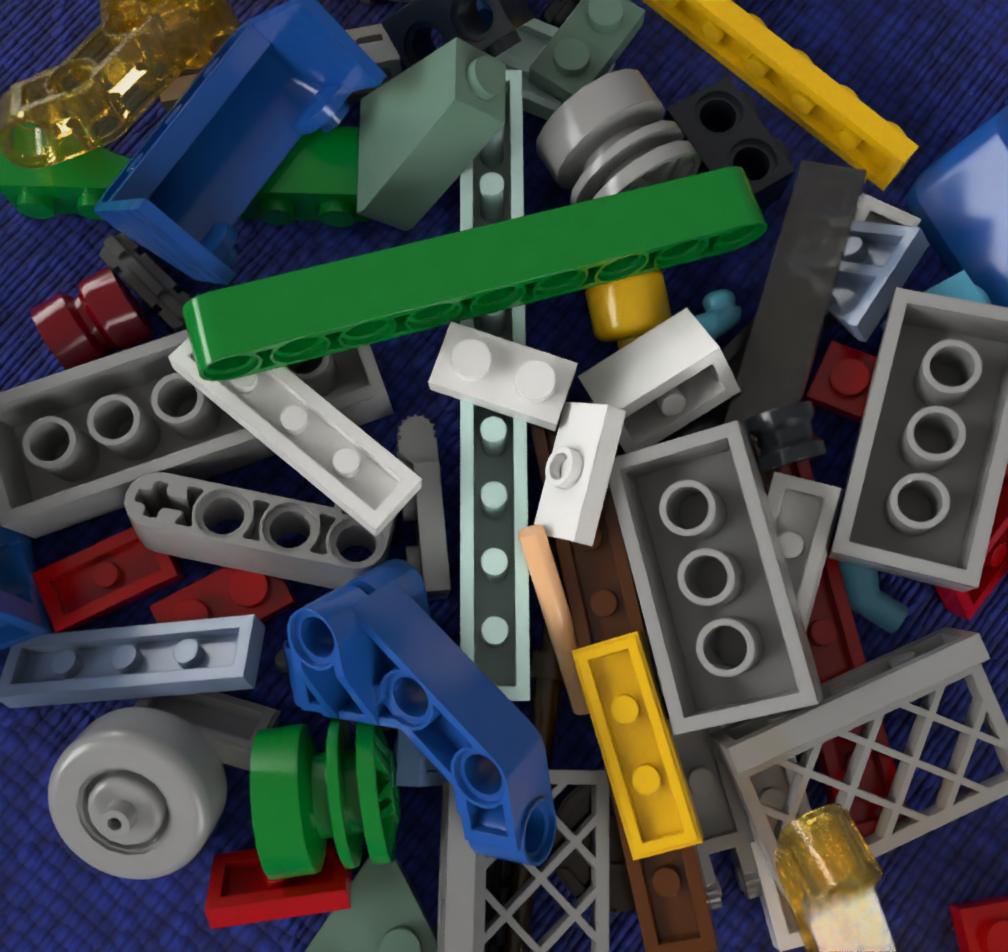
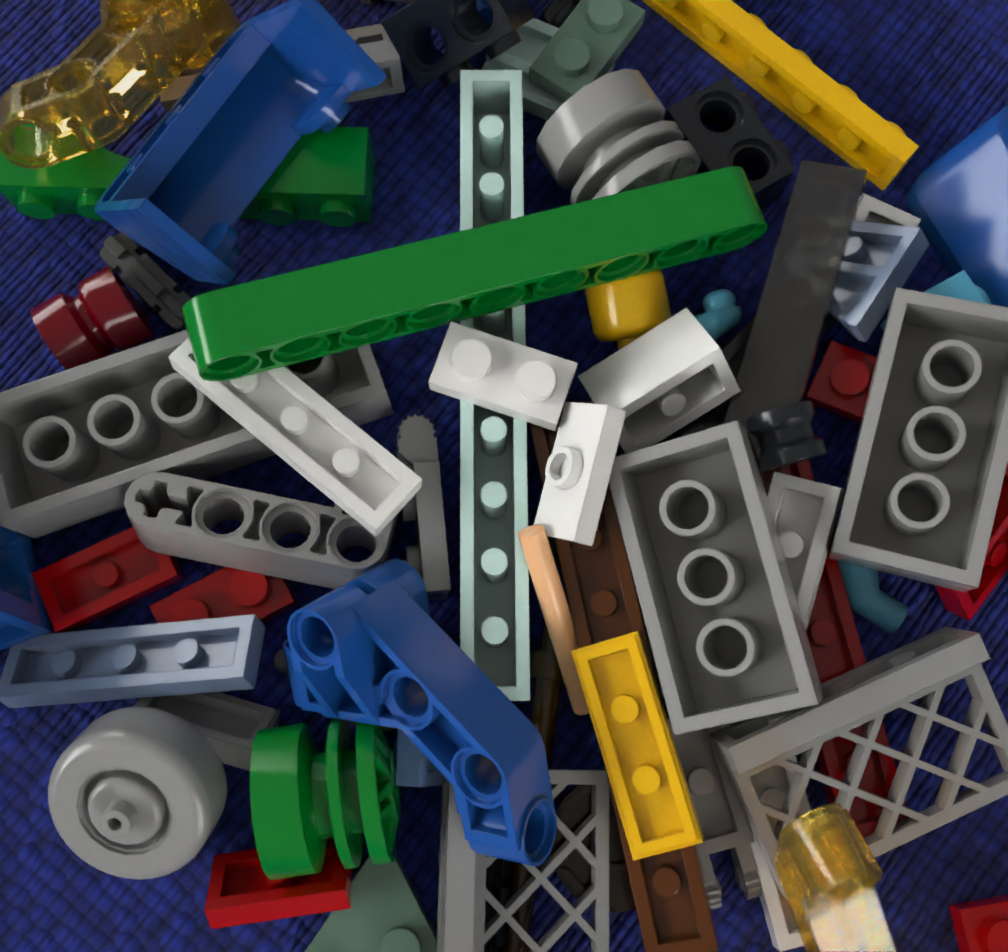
sand green slope [357,37,506,231] -> none

